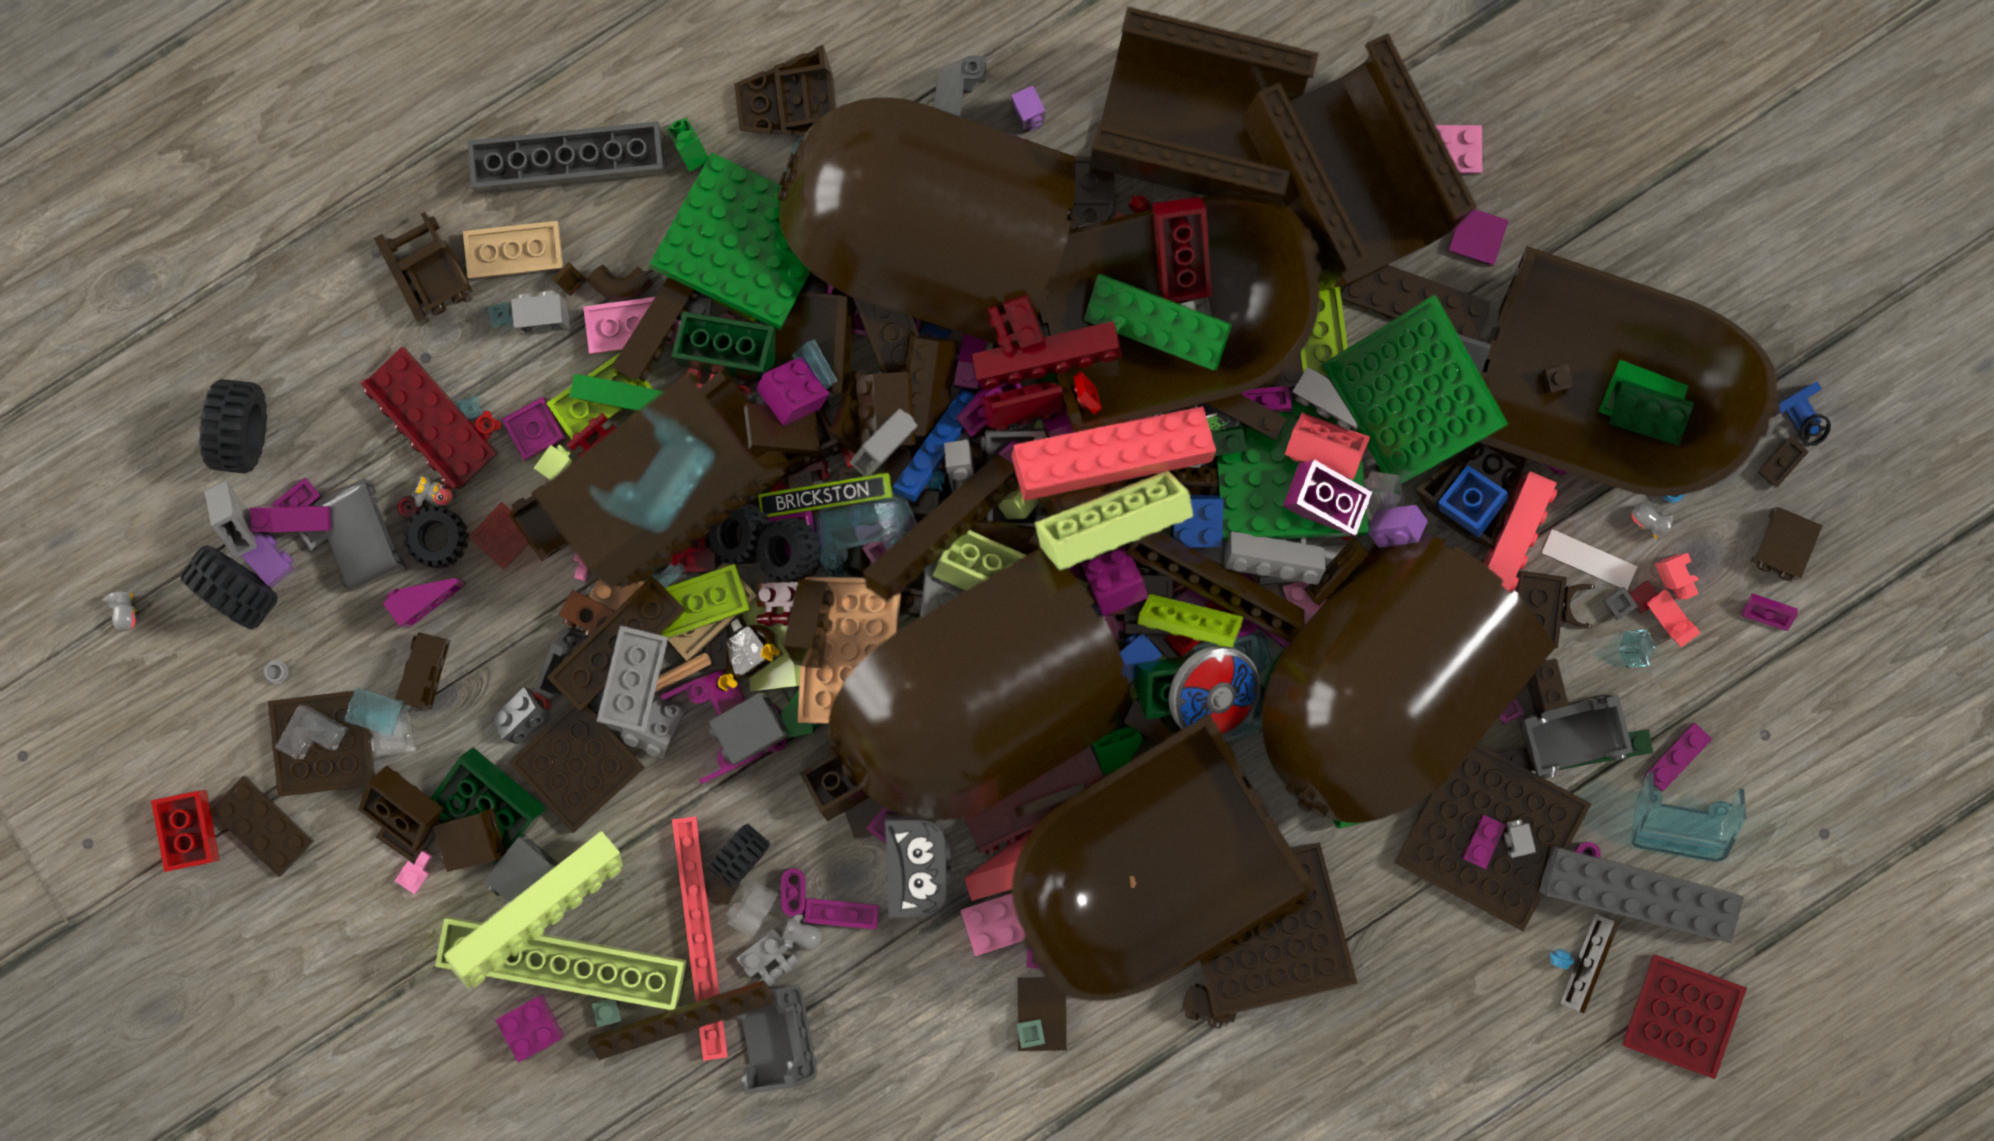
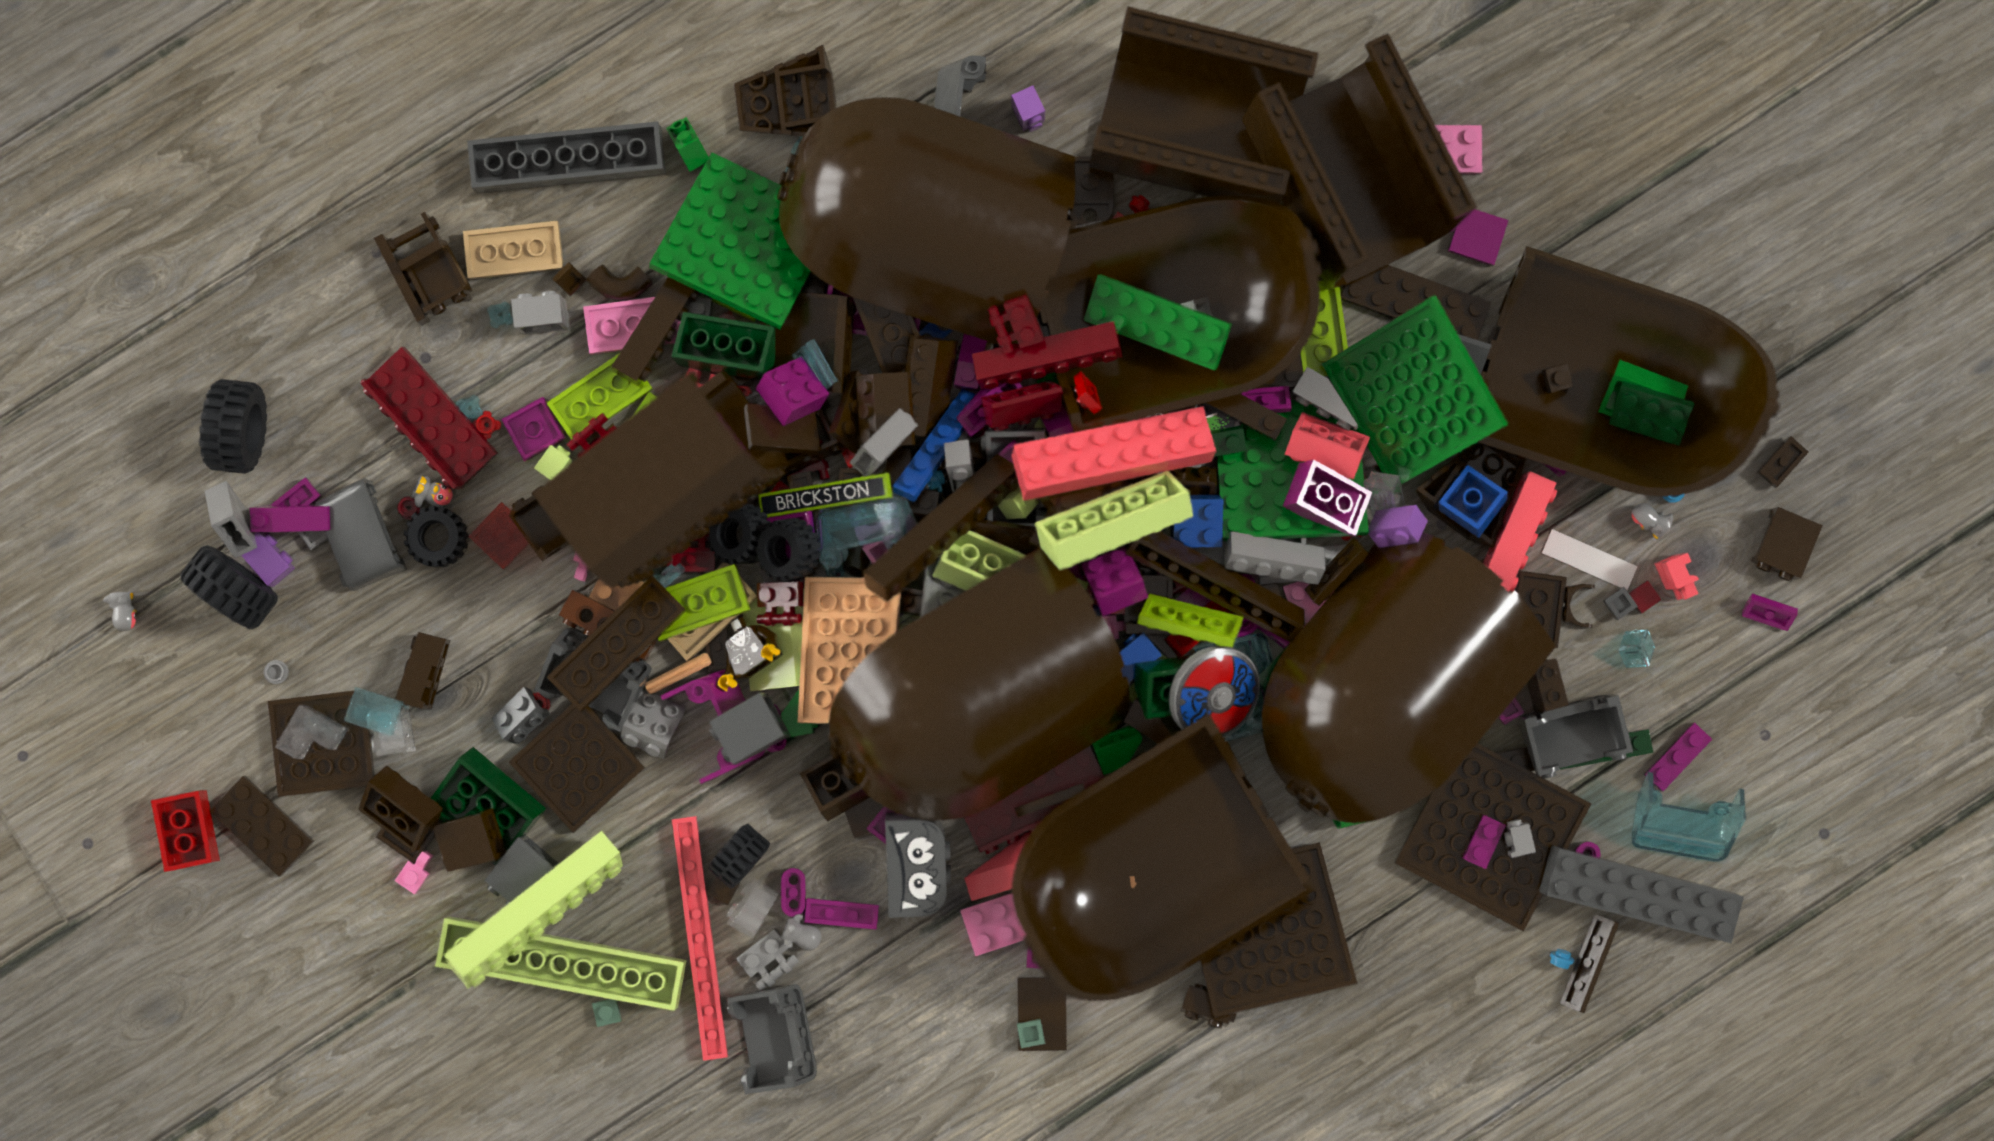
magenta slope [383,578,467,628] -> none
magenta brick [495,994,565,1063] -> none
green slope [569,374,663,412] -> none
dark brown plate [588,980,775,1060] -> none
clear light blue windscreen [590,407,714,532] -> none
light grey plate [597,626,668,732] -> none
dark brown wedge [783,579,834,668] -> none
dark red brick [1152,197,1212,302] -> none
dark red plate [1622,954,1747,1079] -> none
coral bracket [1647,590,1700,647] -> none
blue piece [1777,381,1831,446] -> none

